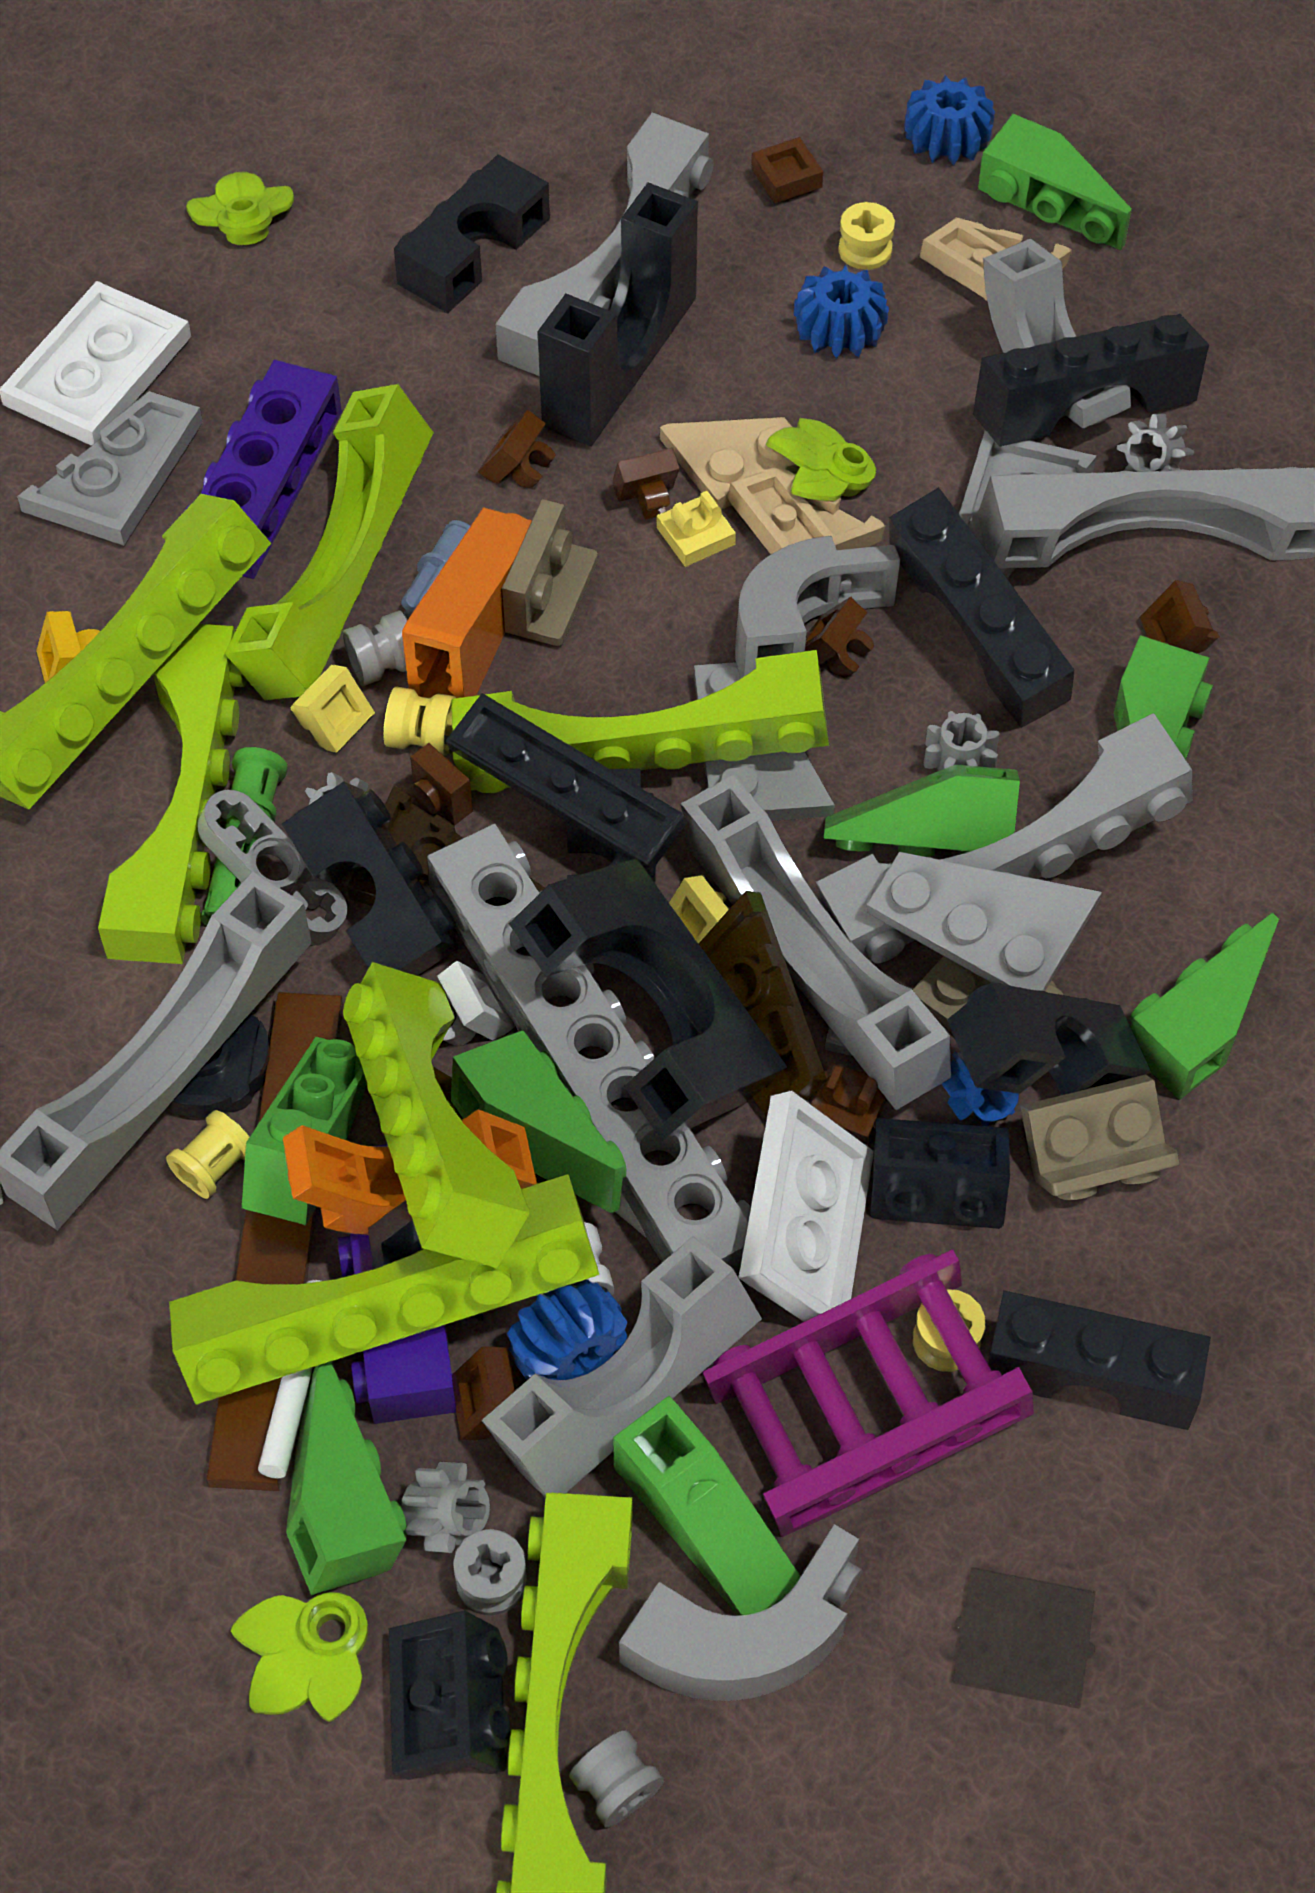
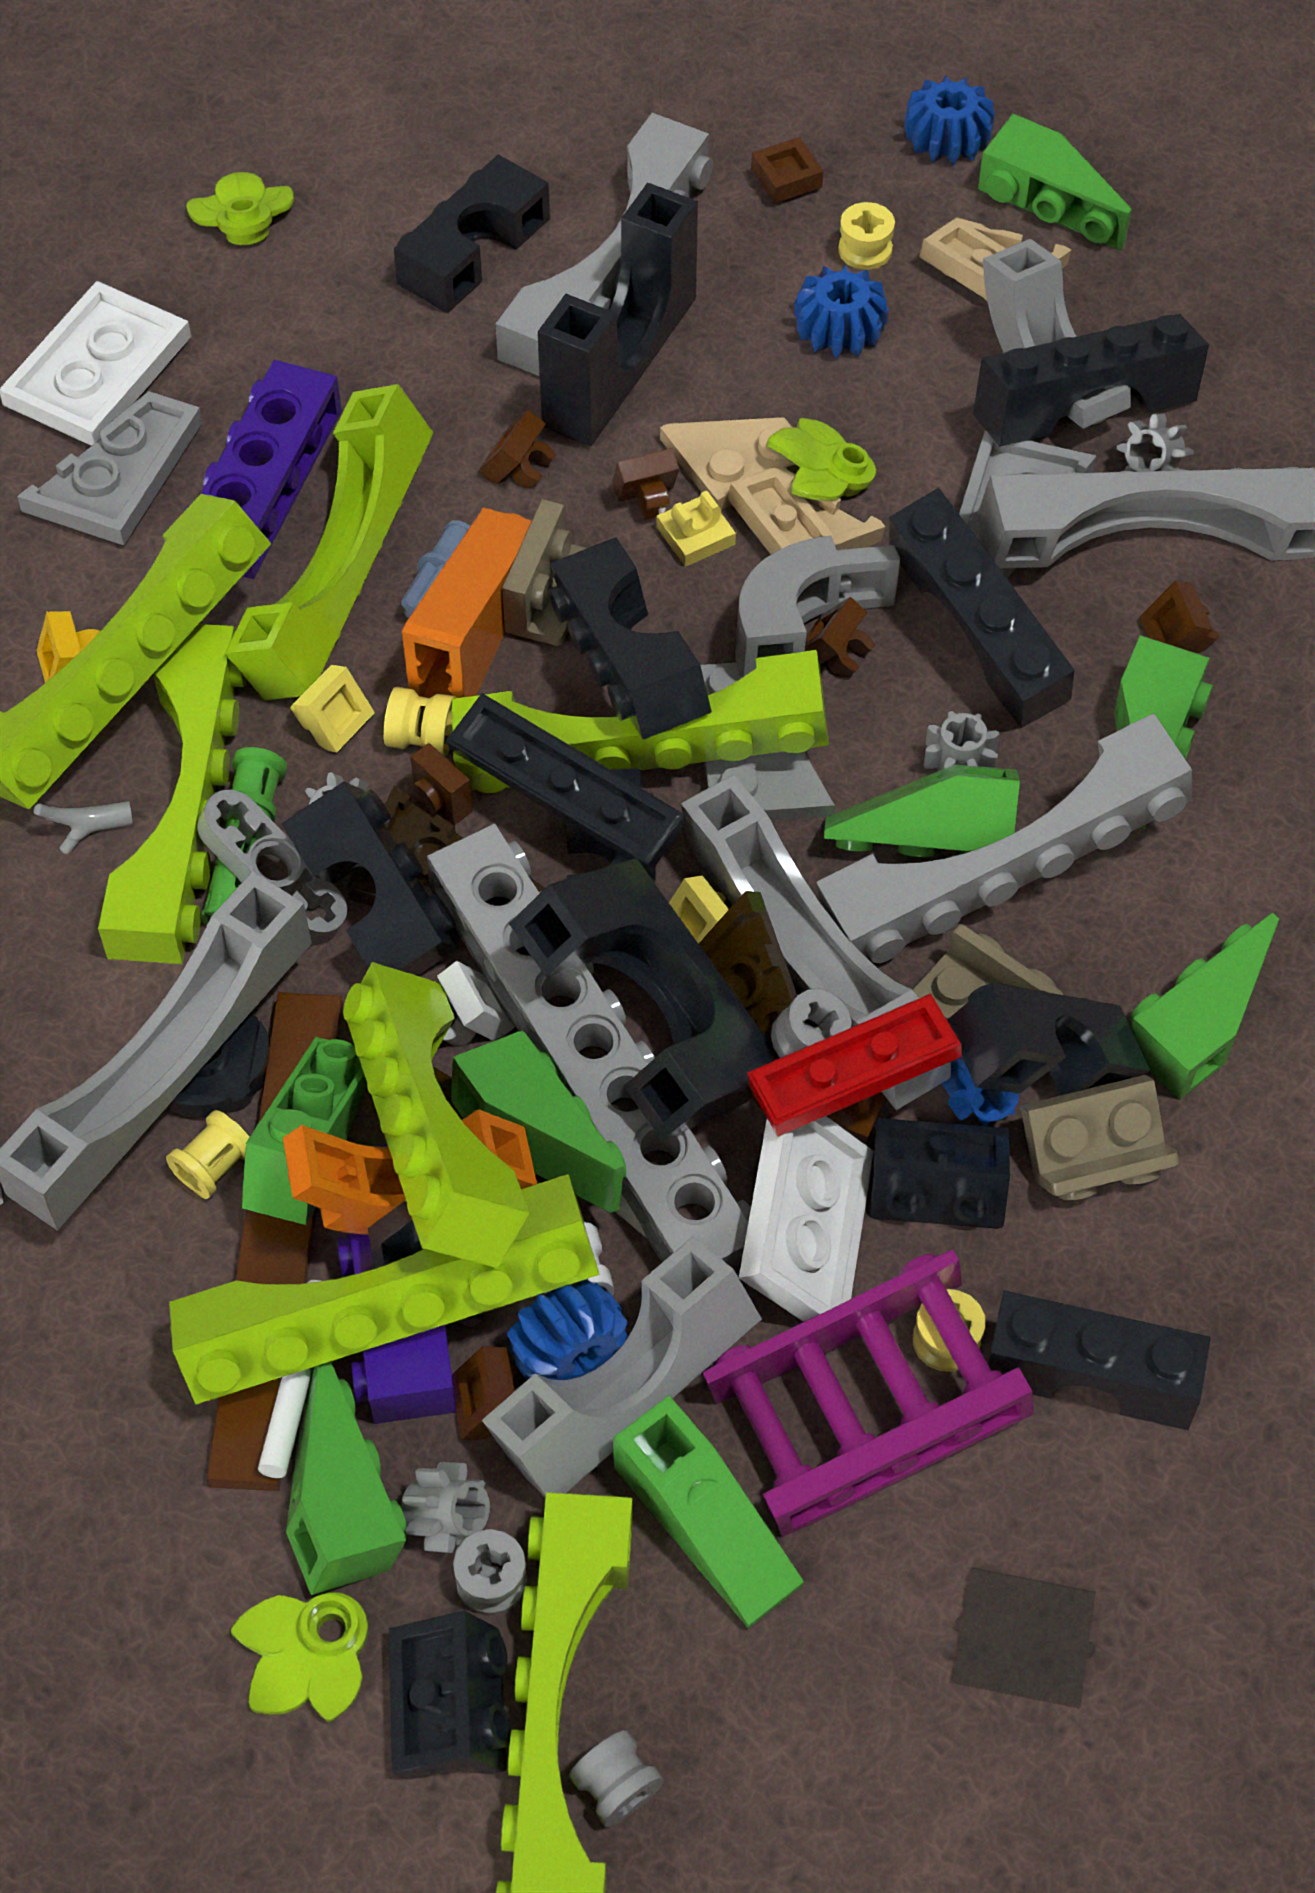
light grey wheel [342,610,407,686] -> none
light grey arch [619,1524,862,1701] -> none
light grey wing [866,852,1102,991] -> none
none -> light grey bar [34,801,133,855]
none -> black arch [548,537,712,740]
none -> red tile [747,993,962,1137]
none -> light grey wheel [771,989,852,1058]

